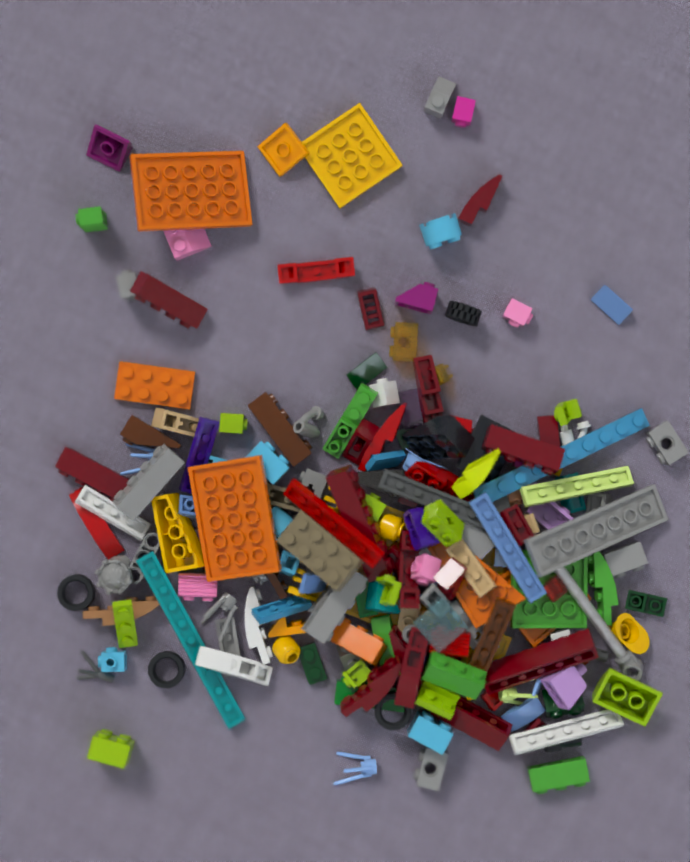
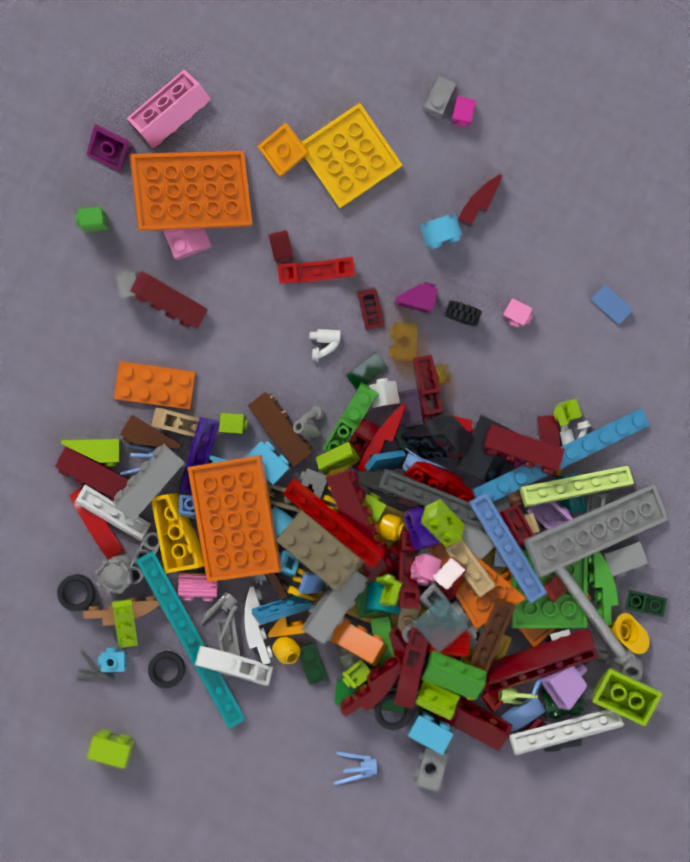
neon yellow slope [452,449,501,499] -> none
bright green brick [527,756,590,794] -> none
light grey brick [645,420,689,465] -> none
none -> lime slope [61,439,121,466]
none -> bright pink slope [126,70,211,149]
none -> dark red slope [268,230,293,264]
none -> white plant [309,329,341,362]
none -> lime slope [316,442,360,475]

